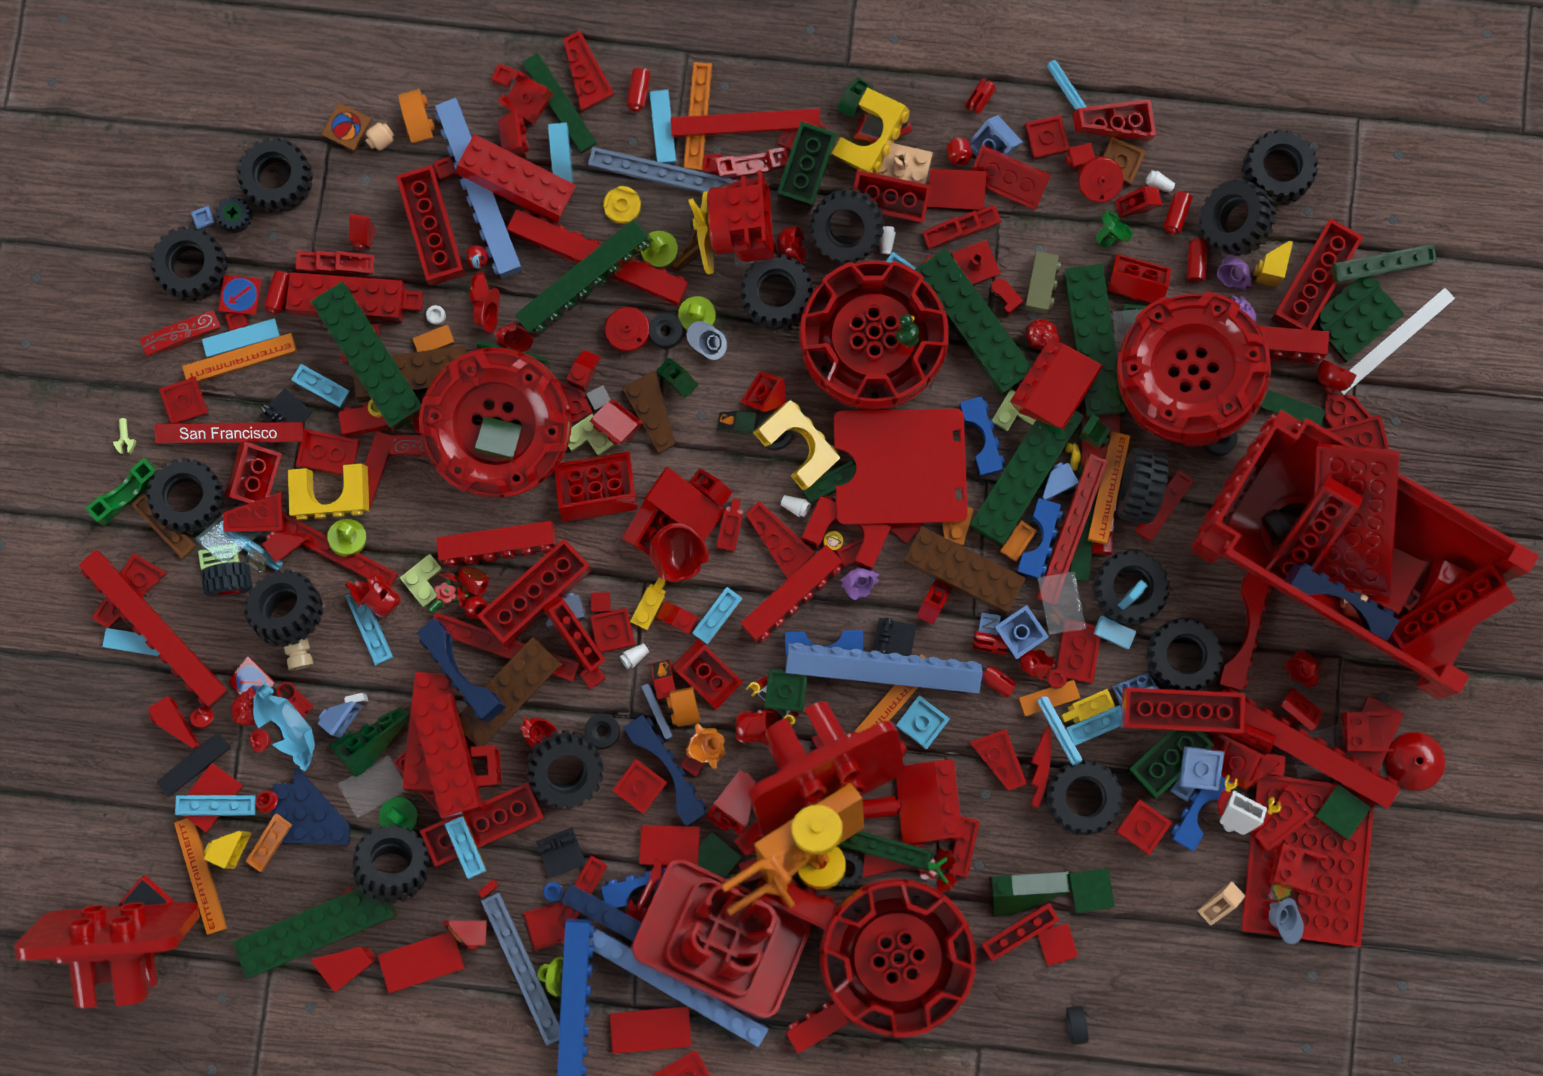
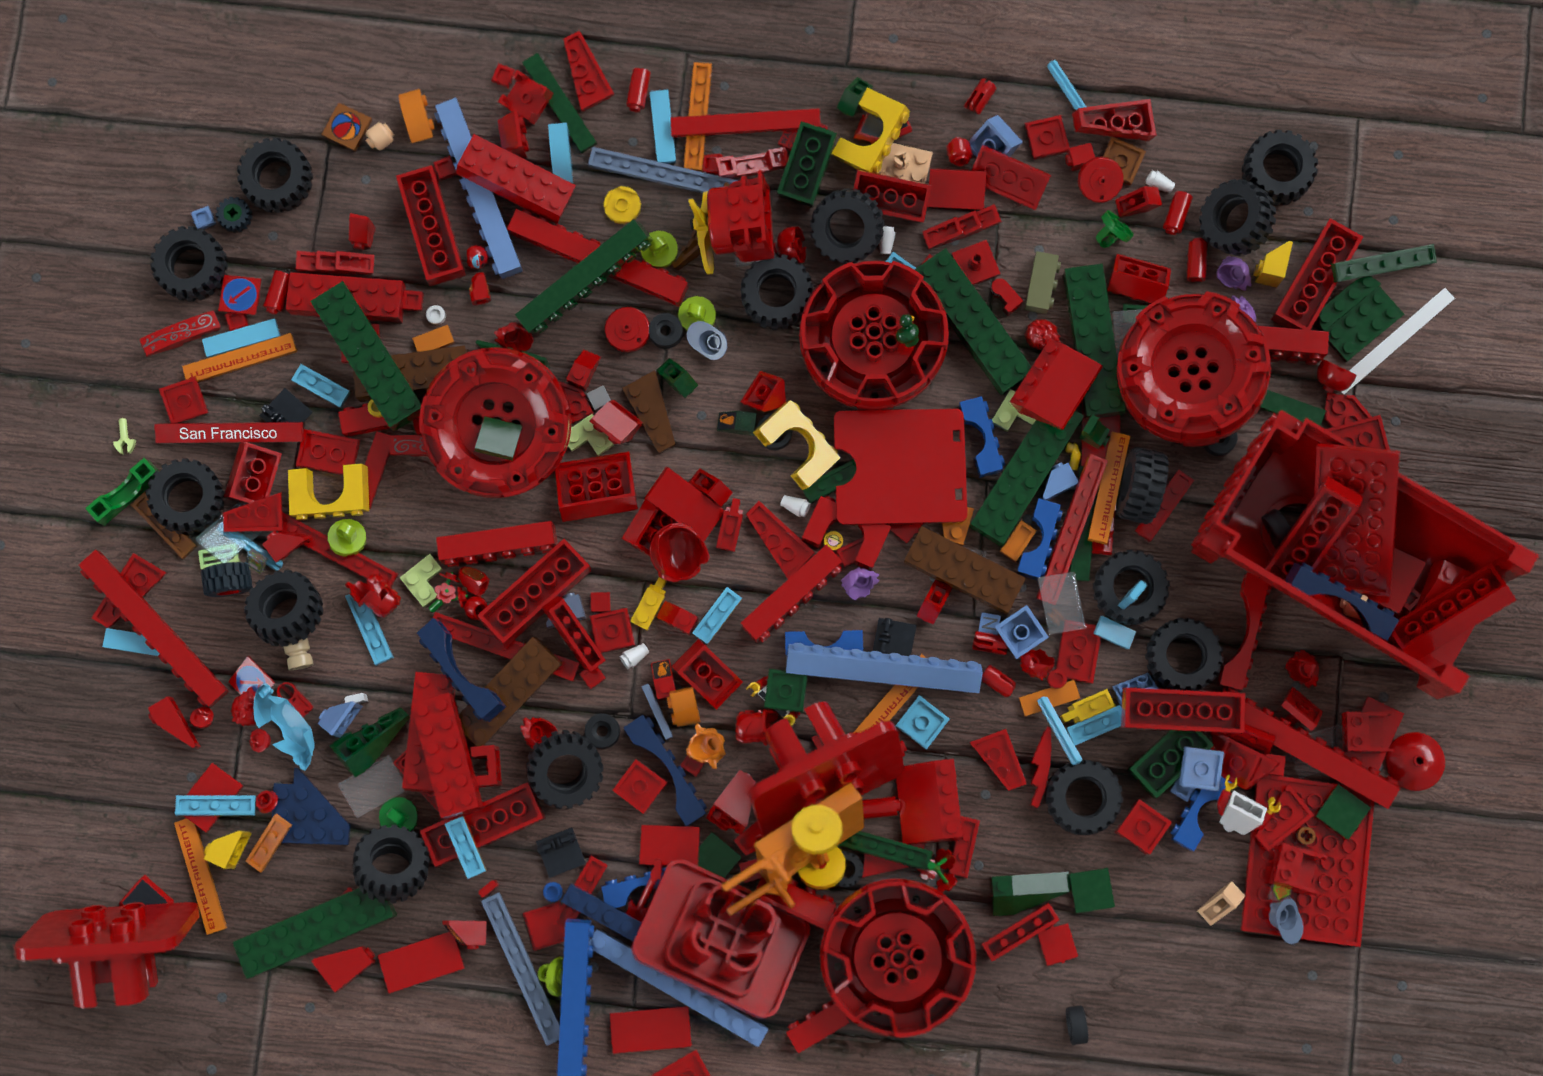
black tile [156,732,231,797] -> none
red piece [473,288,500,333] -> none
none -> dark orange bush [1296,827,1316,845]

